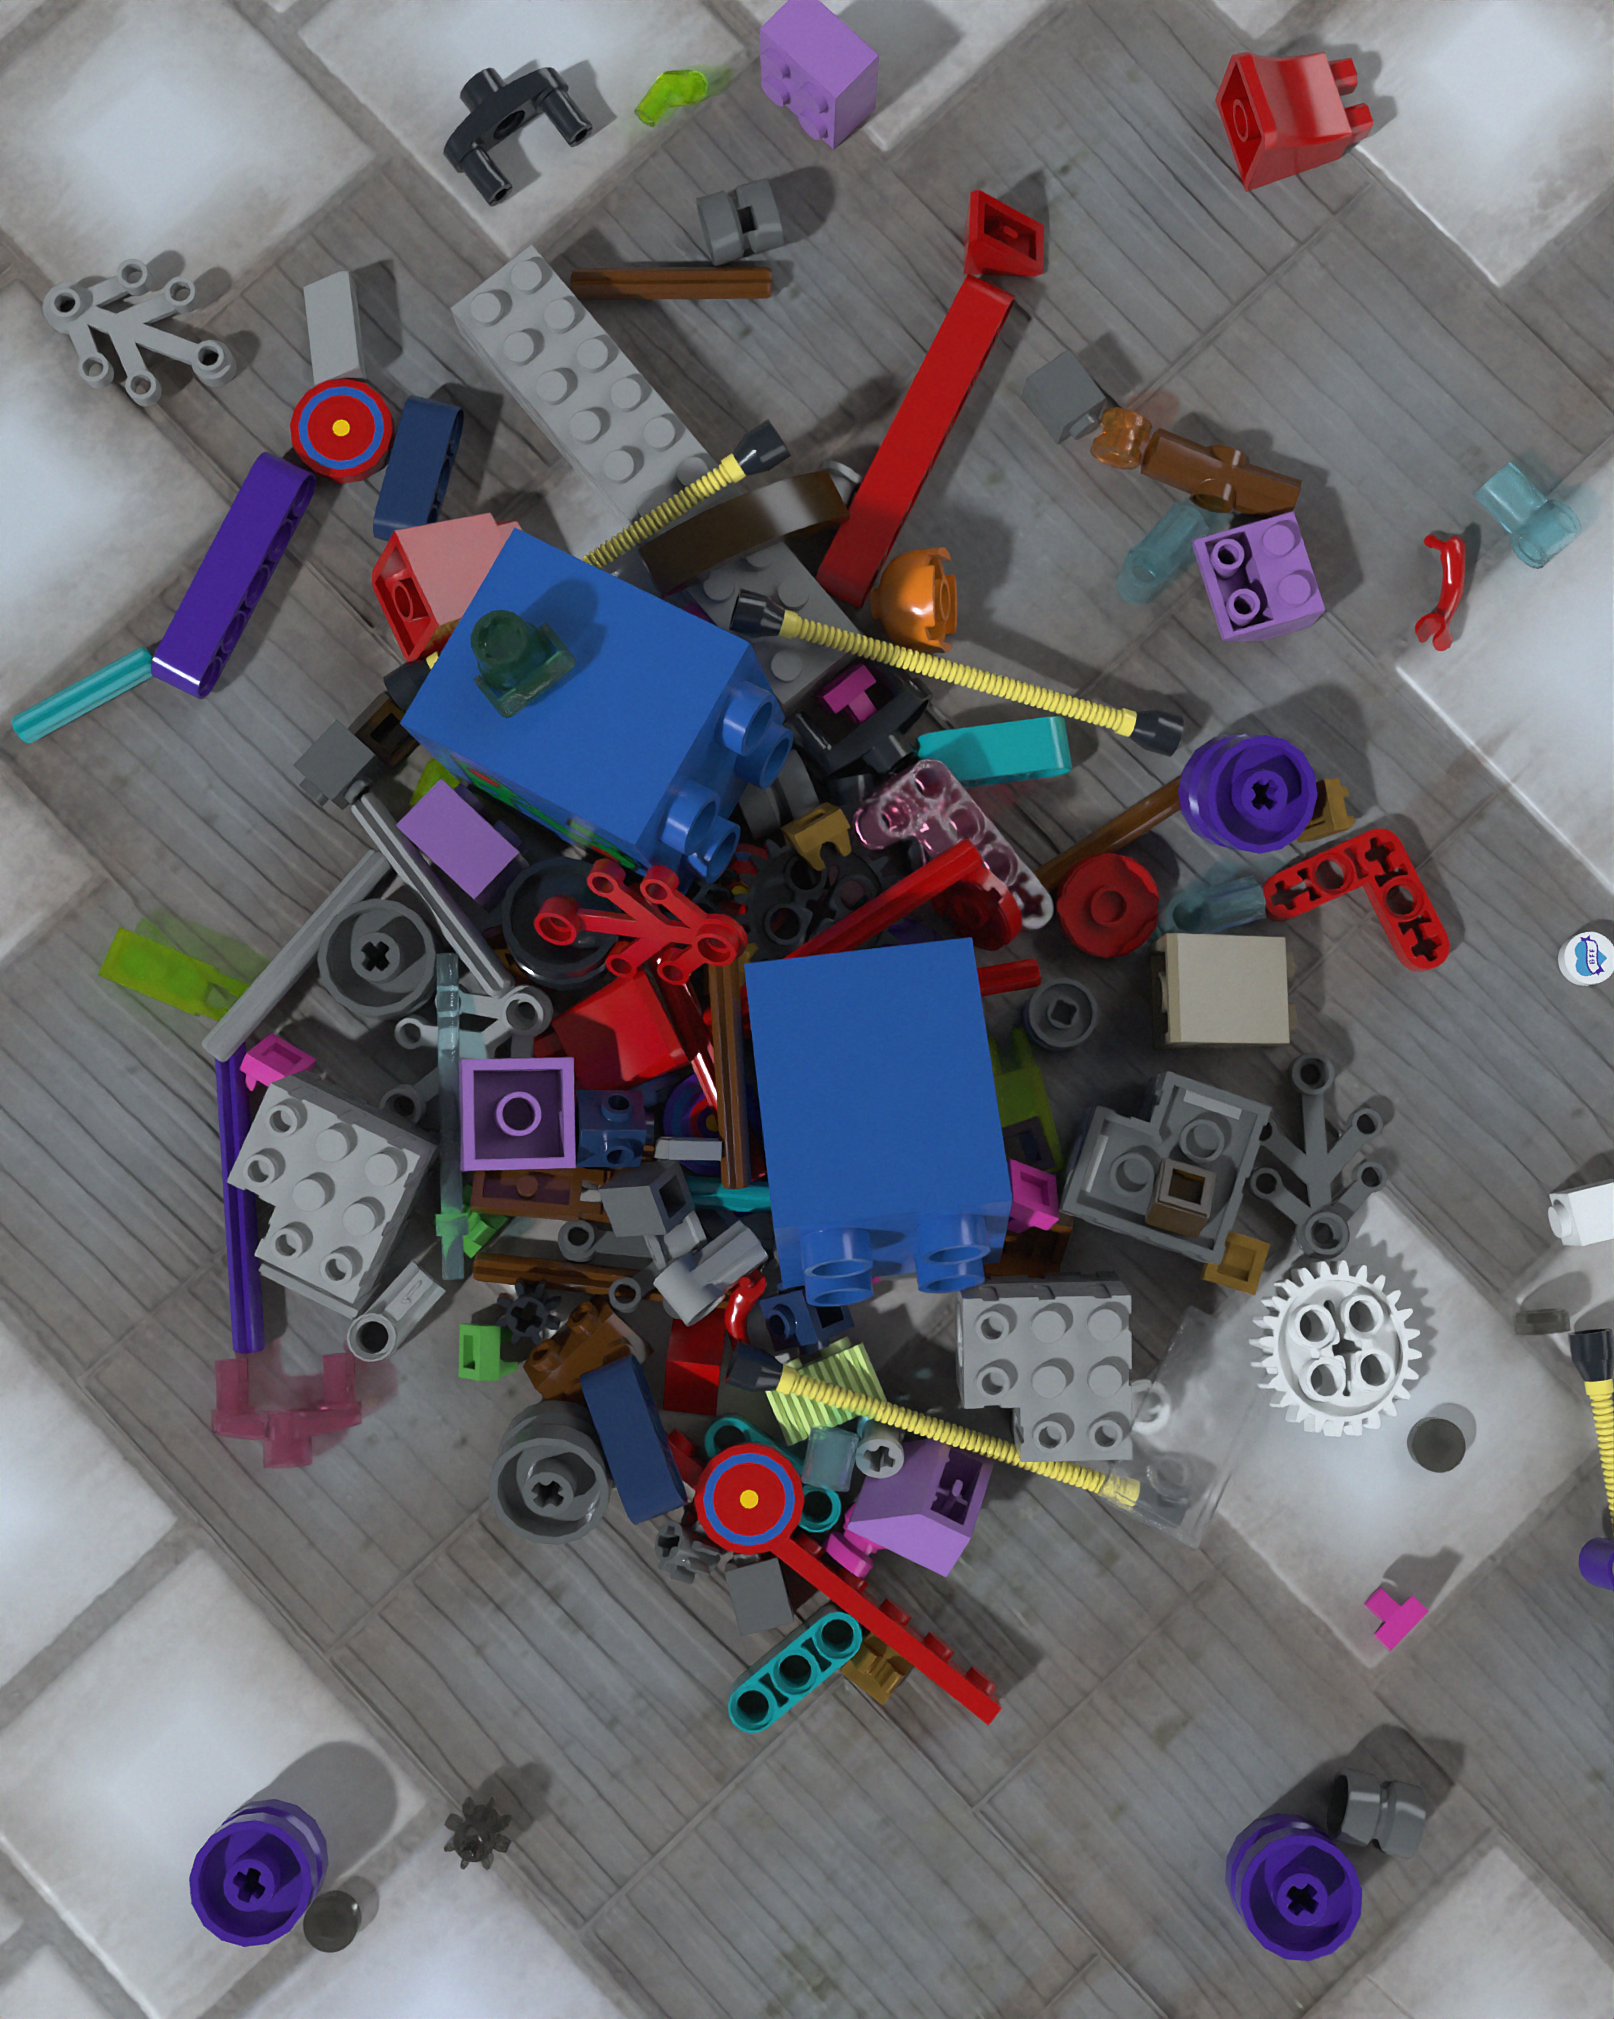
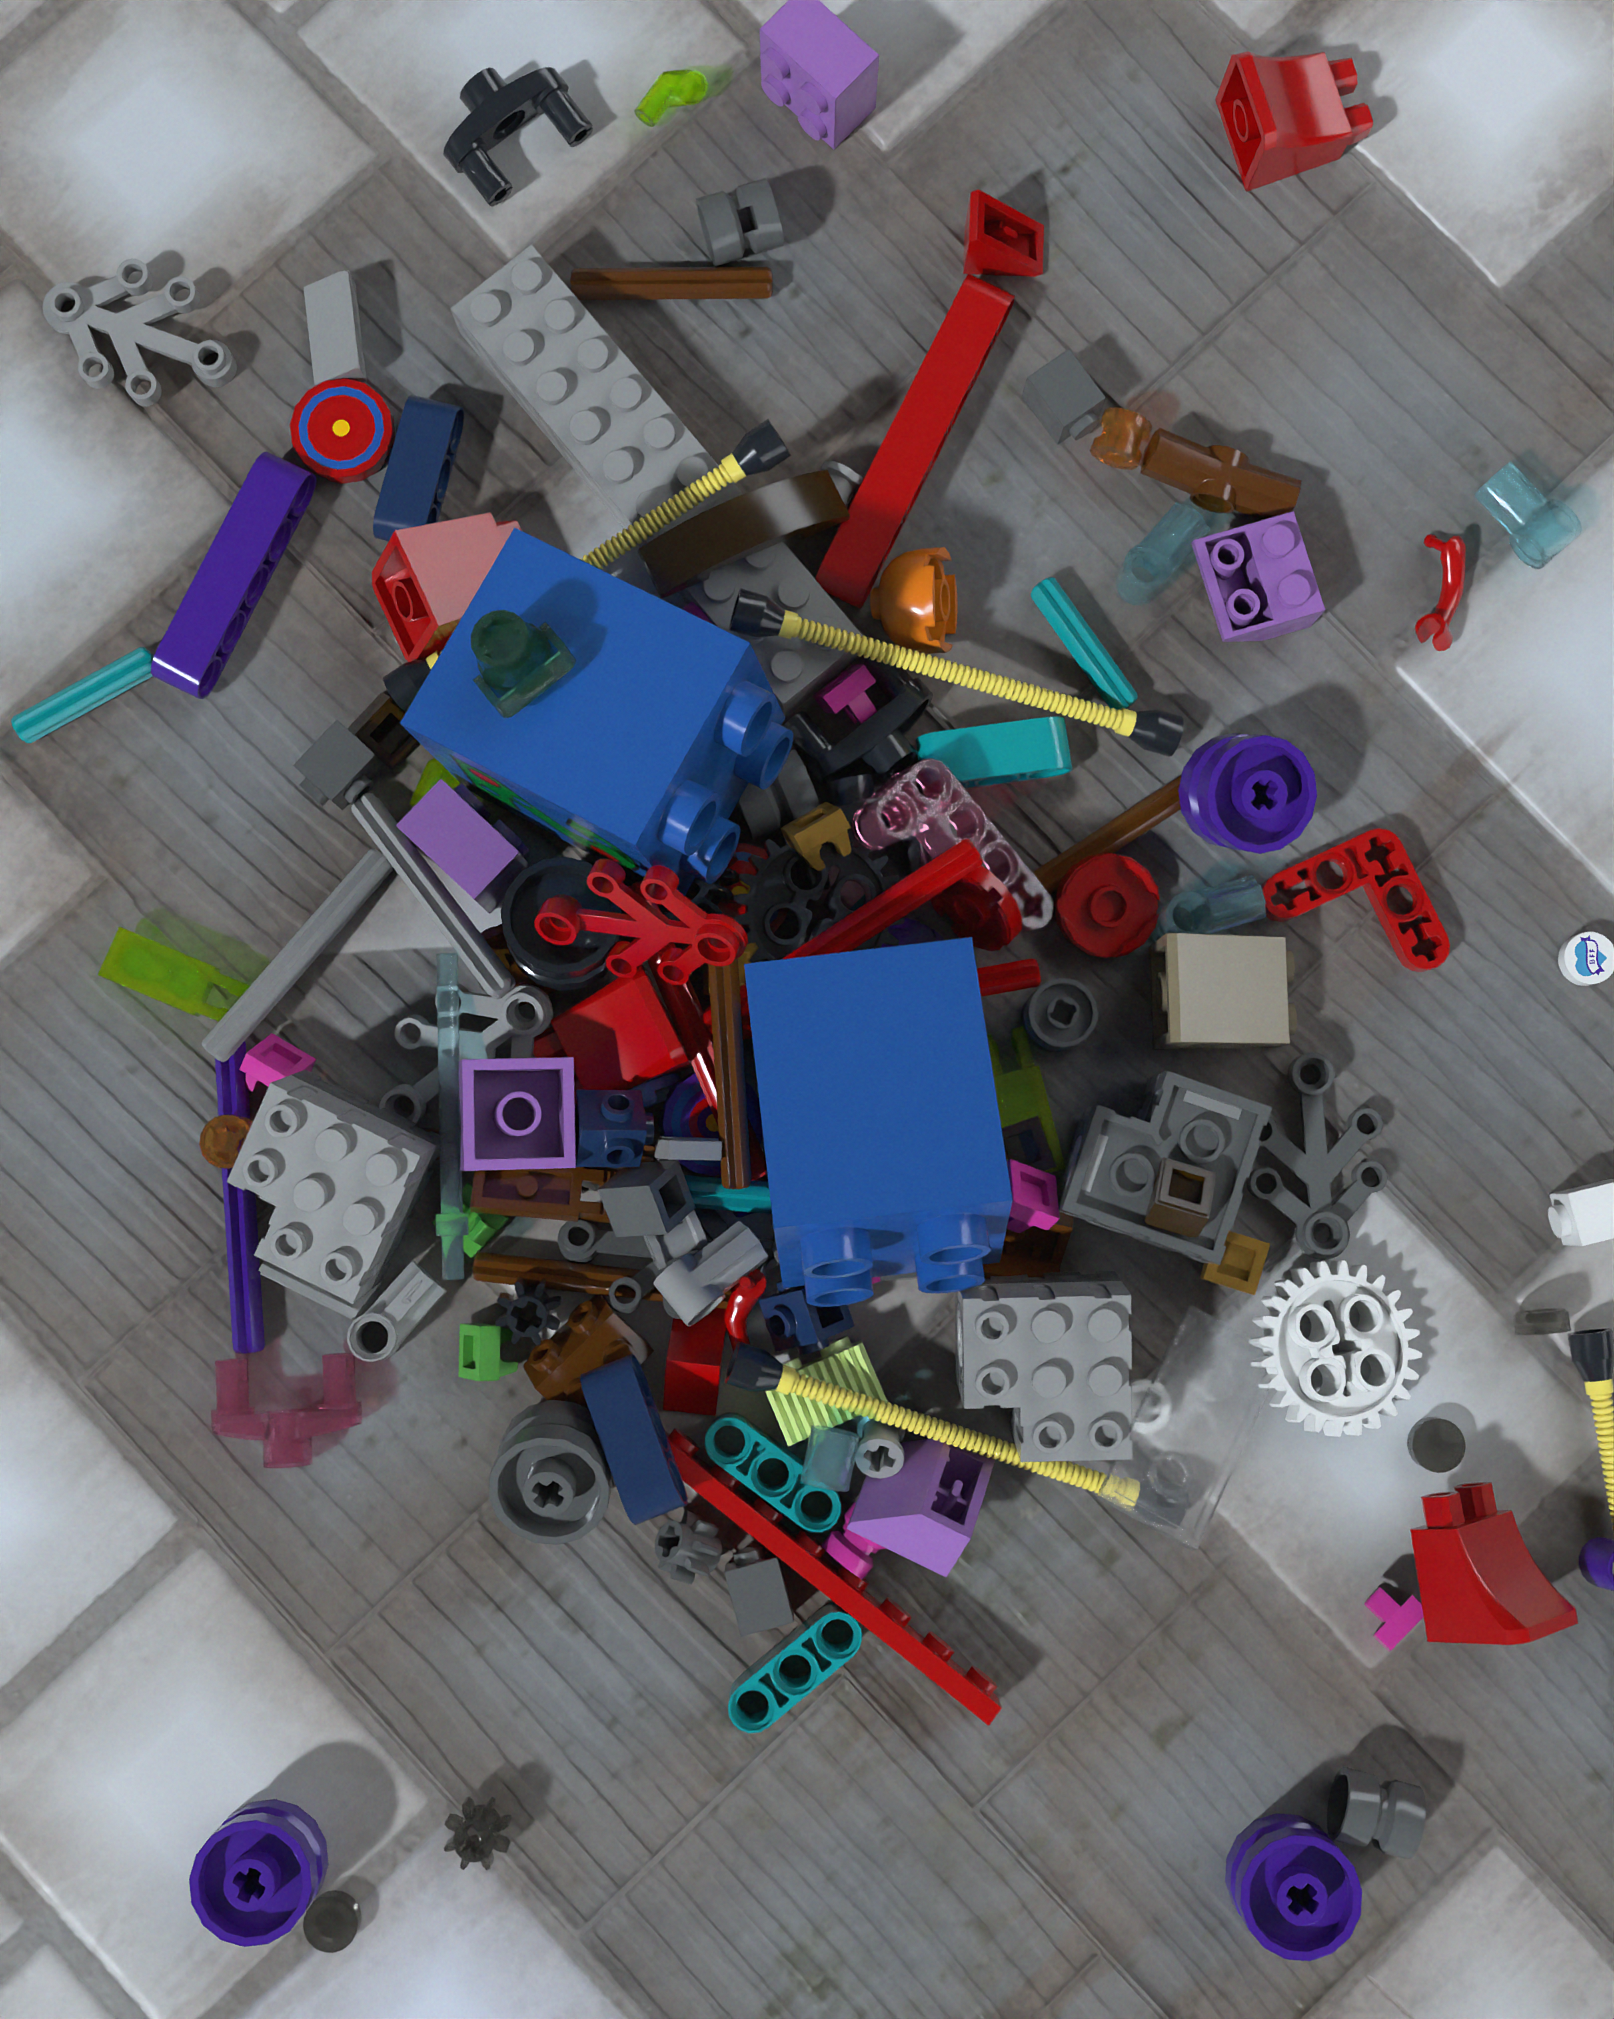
dark grey wheel [317,898,448,1022] -> none
tile [694,1441,804,1555] -> none
pearl gold tile [840,1630,913,1705] -> none
pearl gold tile [1297,778,1355,843] -> none
none -> clear orange wheel [199,1115,253,1169]
none -> teal axle [1030,577,1138,711]
none -> red hips [1410,1482,1579,1645]

